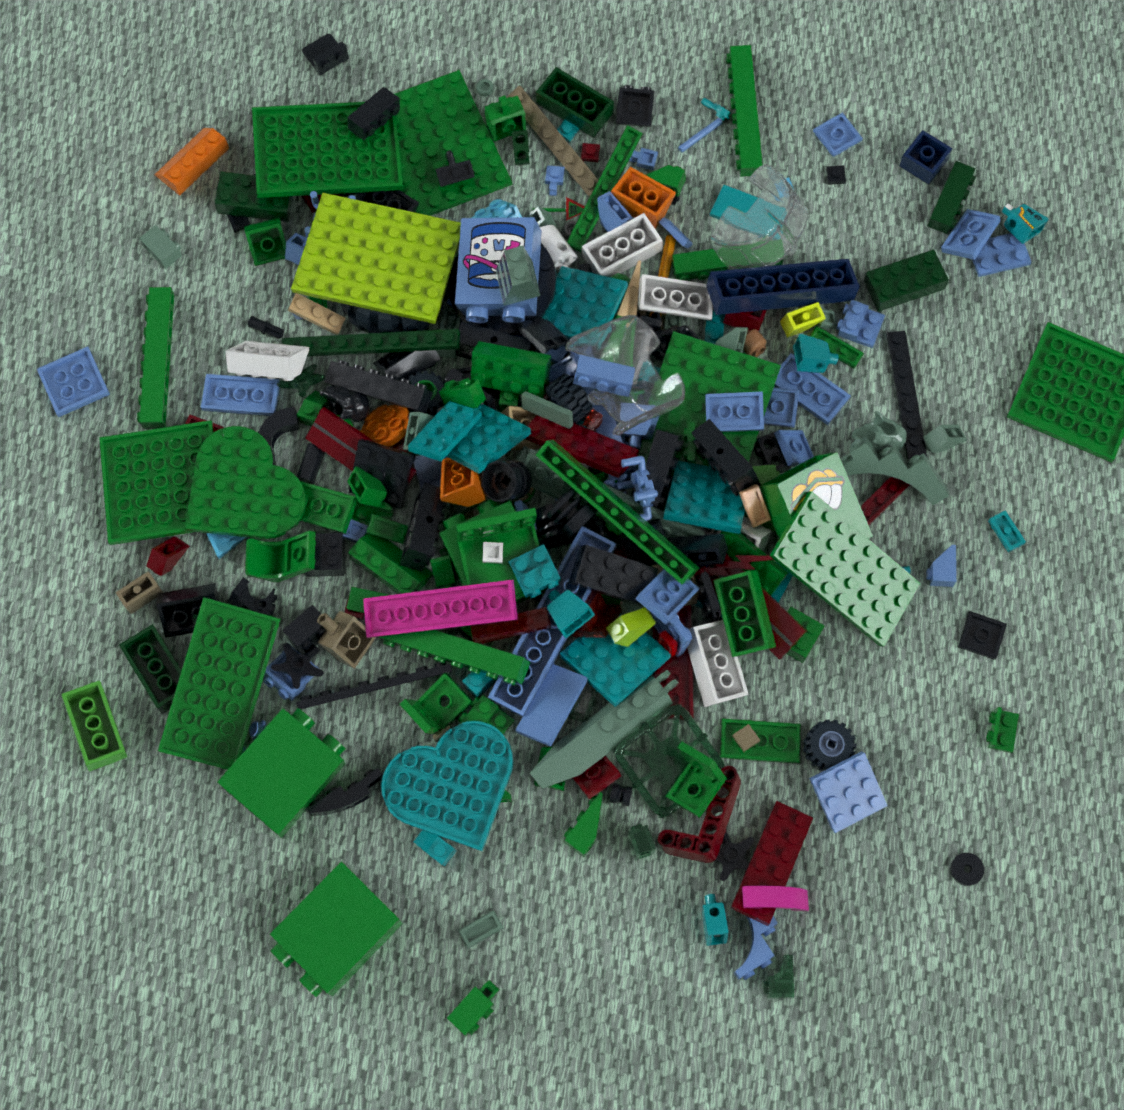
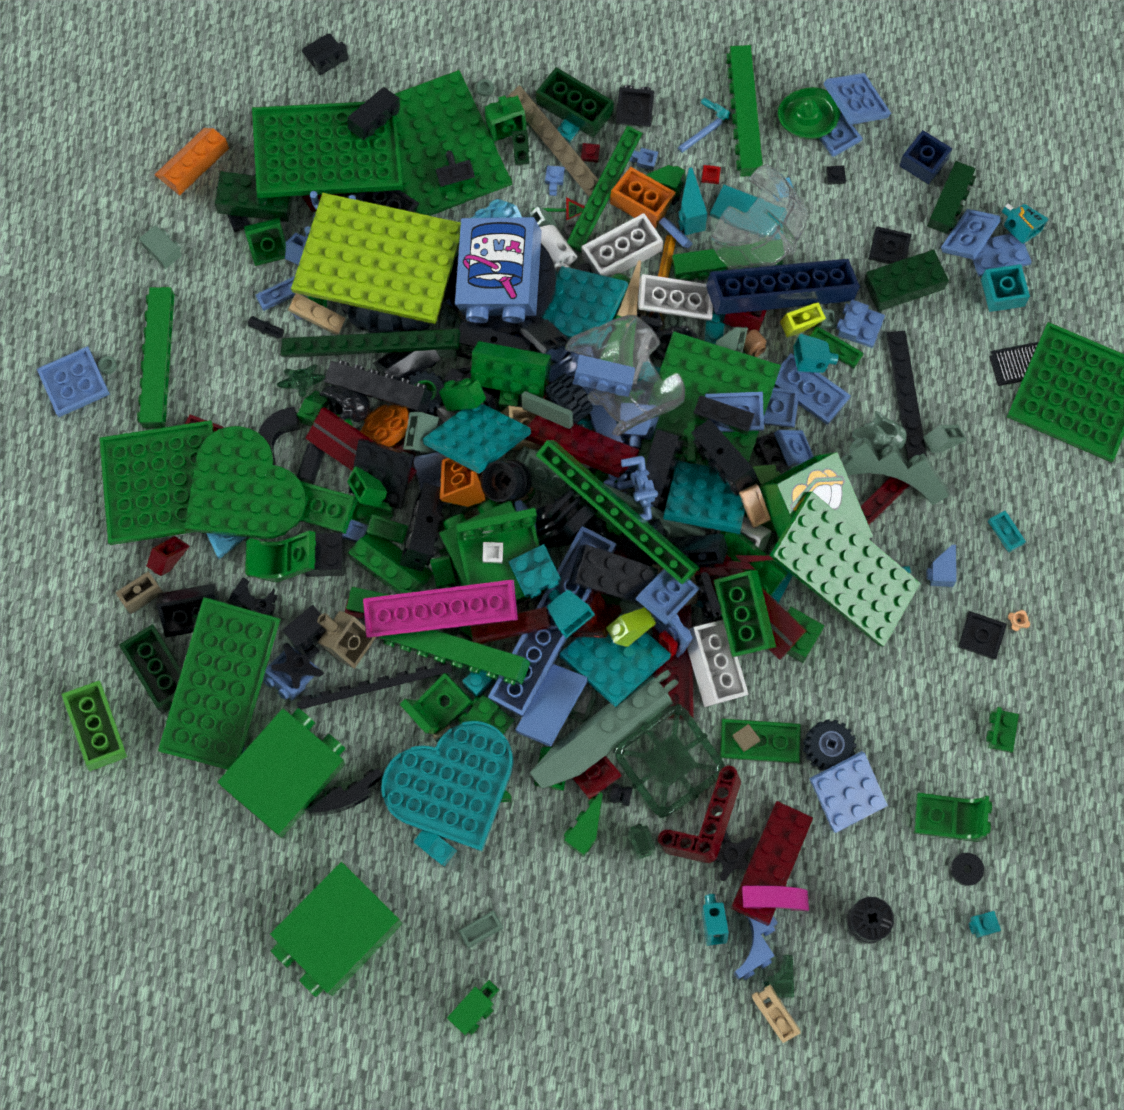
medium blue plate [201,374,280,416] -> none
white slope [225,341,309,381] -> none
medium blue plate [249,720,266,740] -> none
teal plate [408,401,482,461] -> none
sand green slope [496,245,540,306] -> none
clear red plate [583,409,604,431] -> none
medium blue slope [597,191,633,232] -> none
green bracket [666,741,727,818] -> none
none -> sand green tile [98,356,117,374]
none -> medium blue tile [255,276,296,311]
none -> teal slope [678,167,708,235]
none -> black brick [693,395,755,435]
none -> red tile [701,165,721,184]
none -> tan plate [752,985,801,1043]
none -> green hat [778,87,840,140]
none -> medium blue plate [823,73,891,125]
none -> black wheel [846,897,894,944]
none -> black tile [868,226,912,264]
none -> green bracket [914,792,992,842]
none -> teal bracket [969,911,1001,938]
none -> teal brick [981,264,1030,312]
none -> black window [989,342,1038,386]
none -> light nougat plate [1008,610,1030,631]

